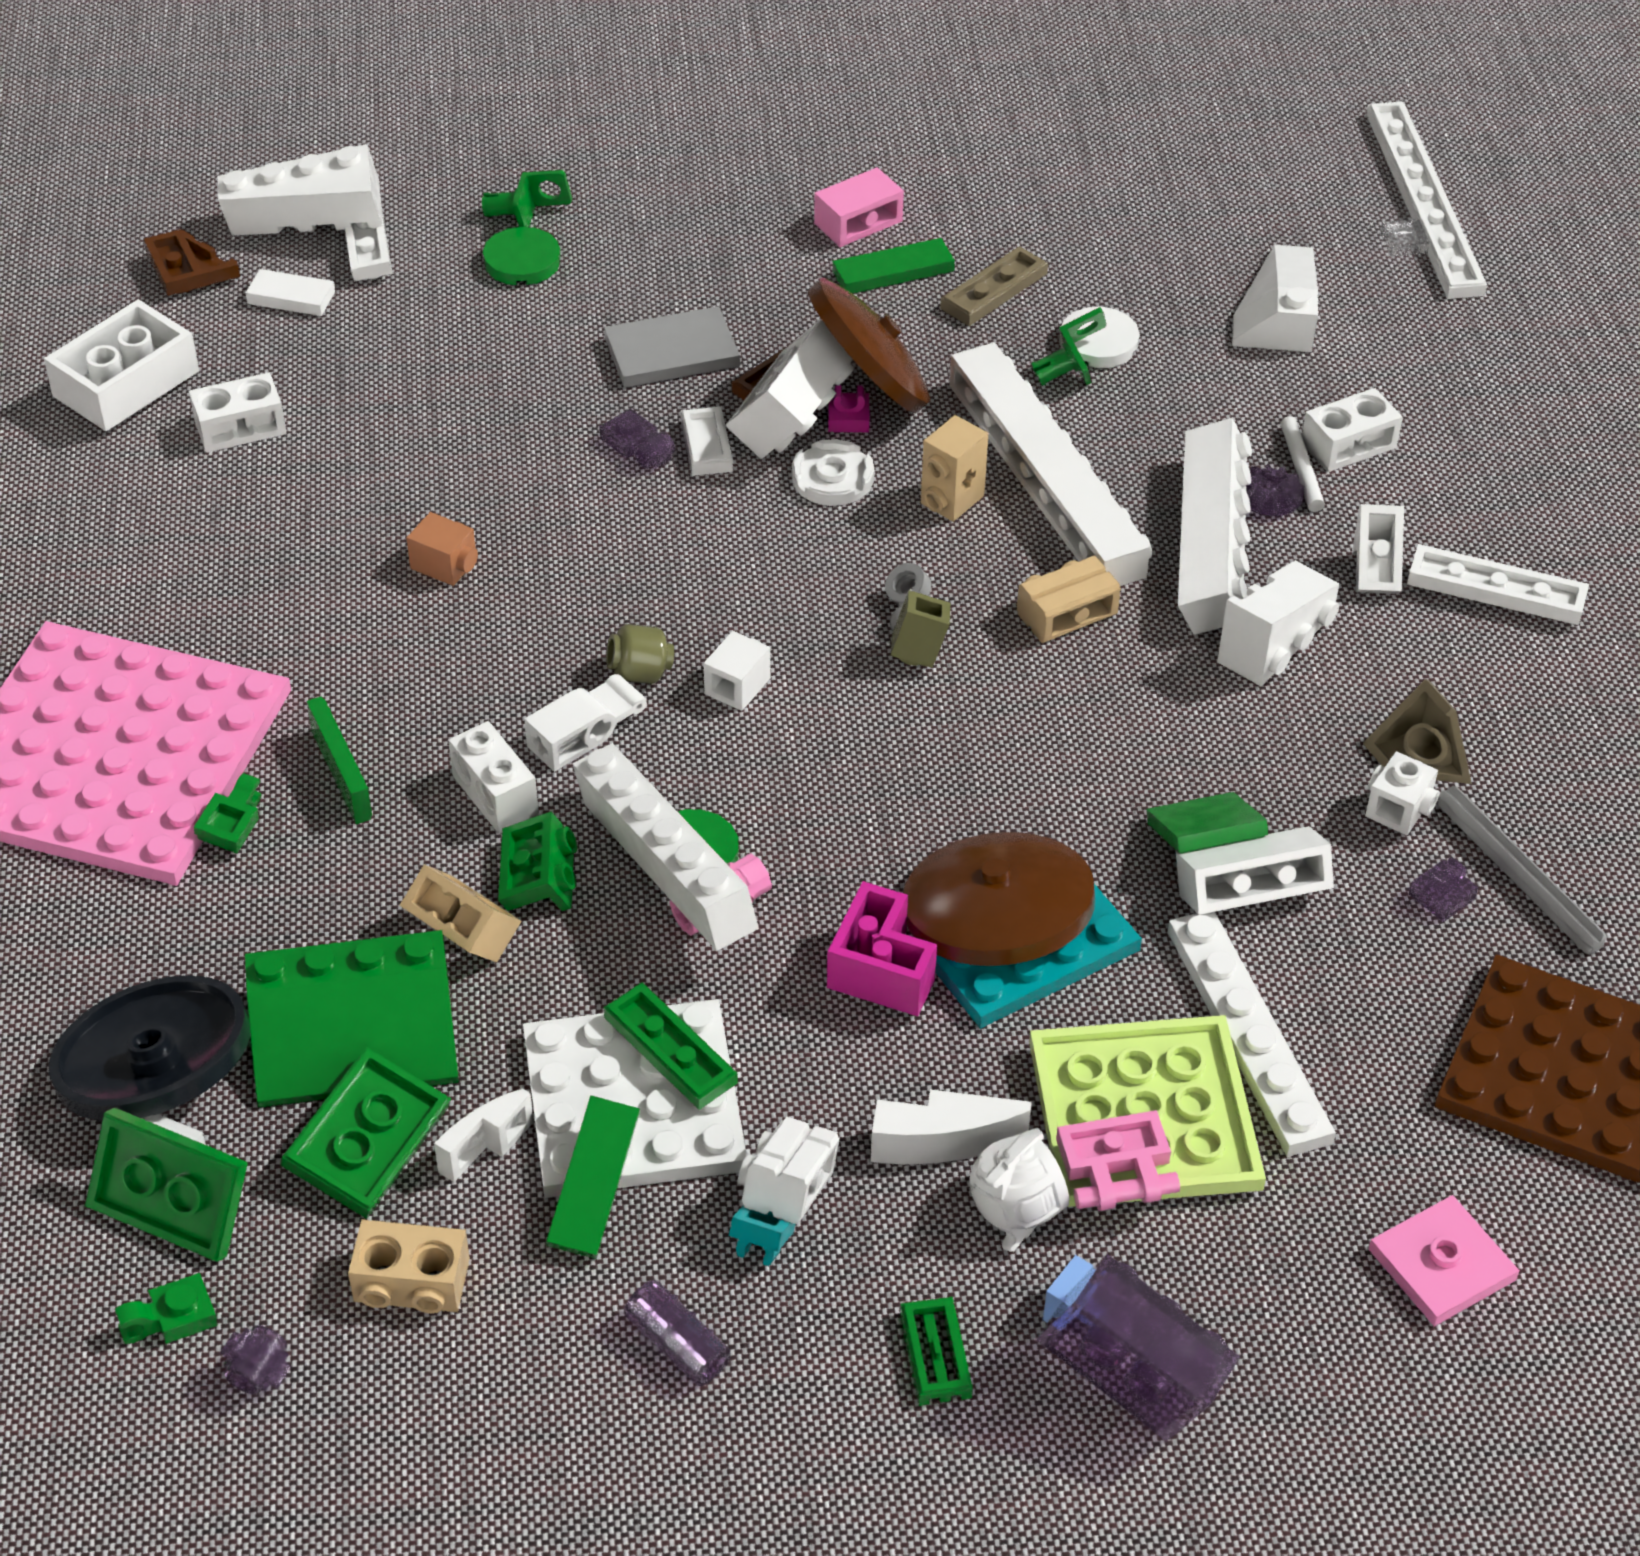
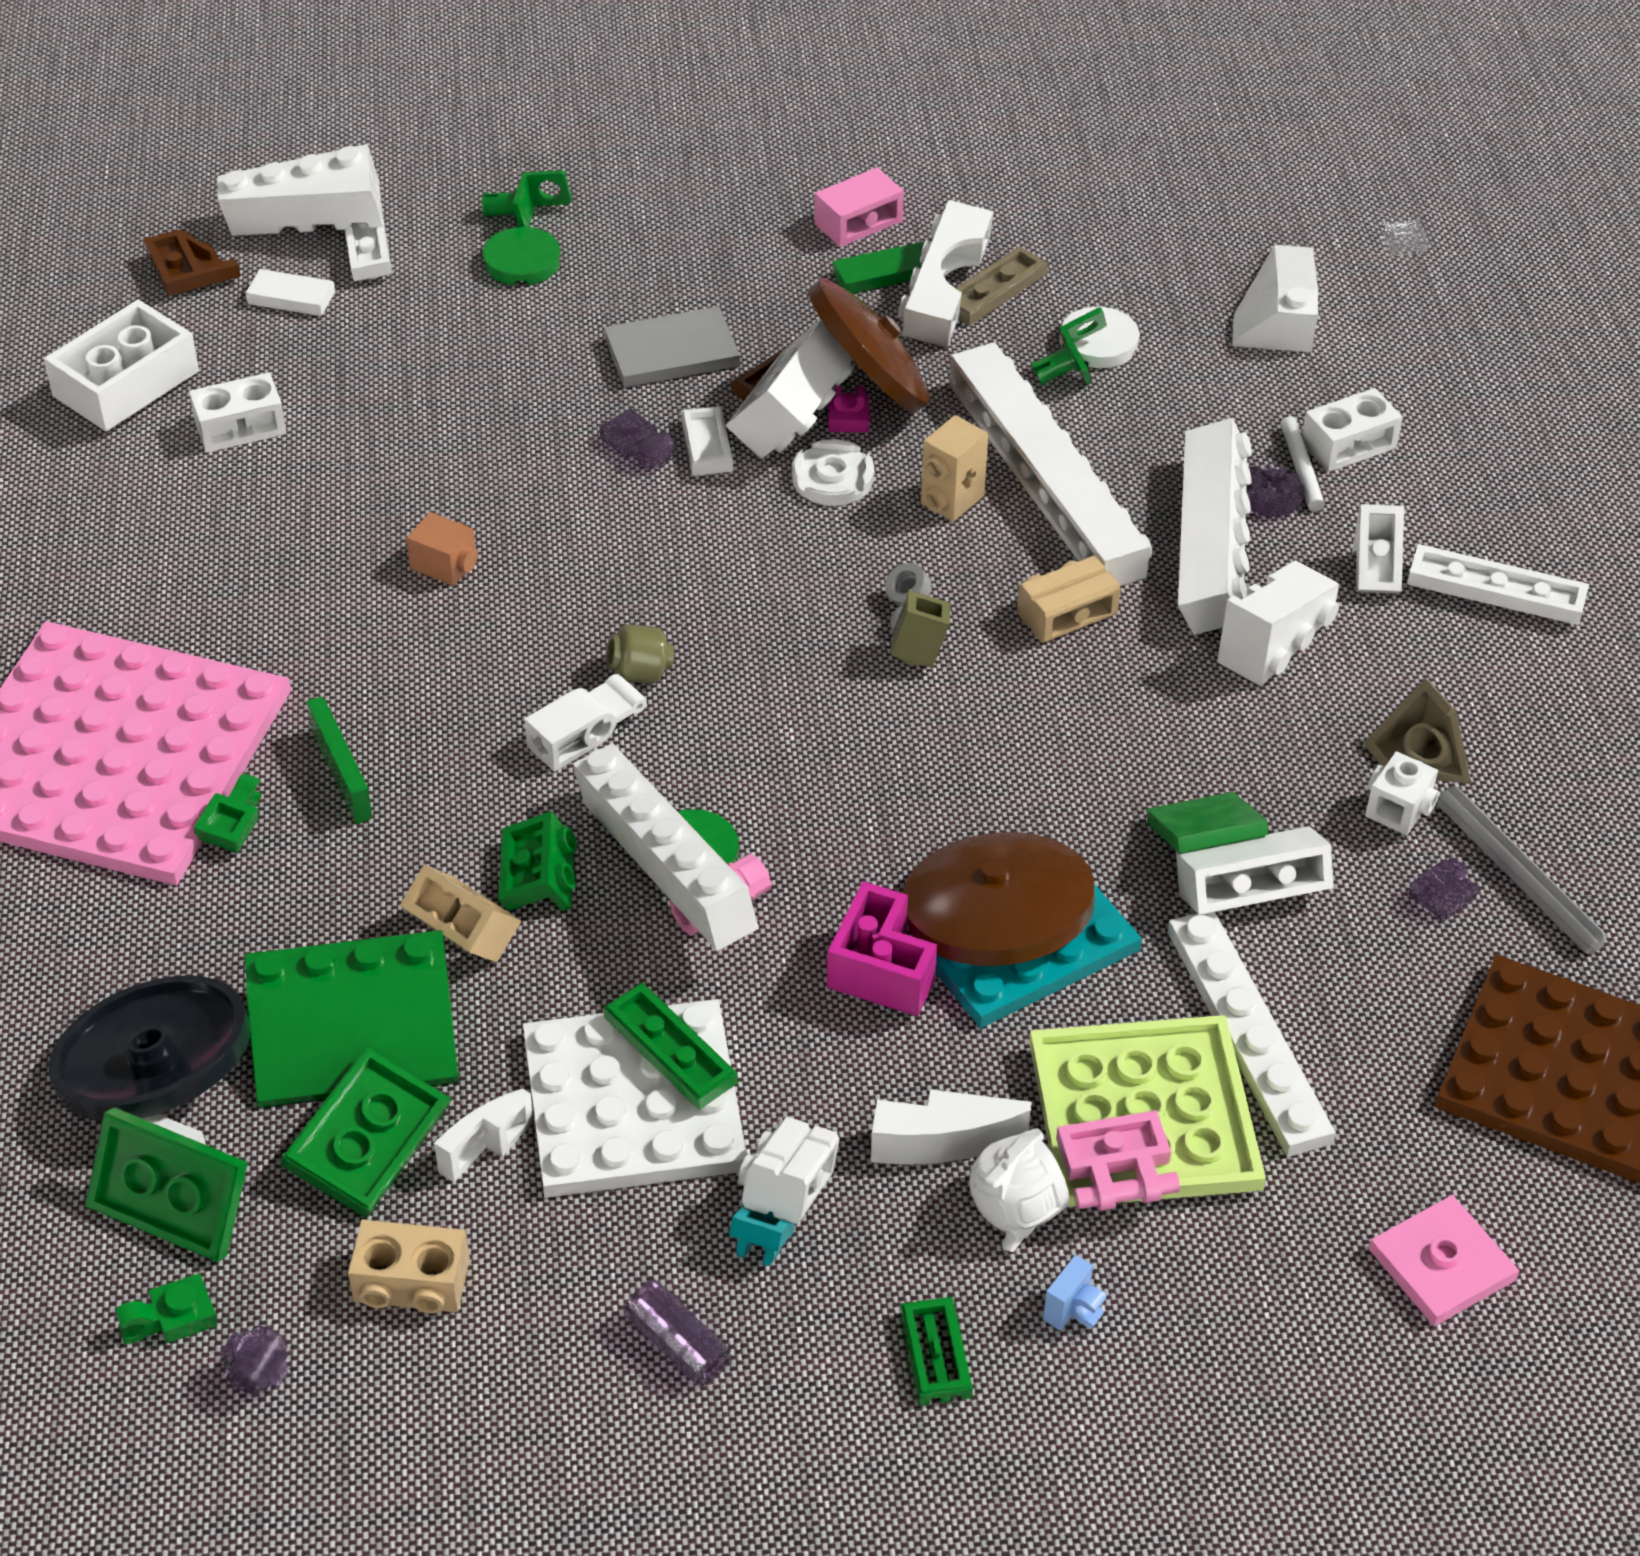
white brick [448,721,539,834] -> none
green tile [546,1095,640,1259] -> none
white brick [704,631,770,711] -> none
clear purple brick [1036,1254,1240,1442] -> none
white tile [1366,101,1487,299] -> none
none -> white arch [898,200,993,348]

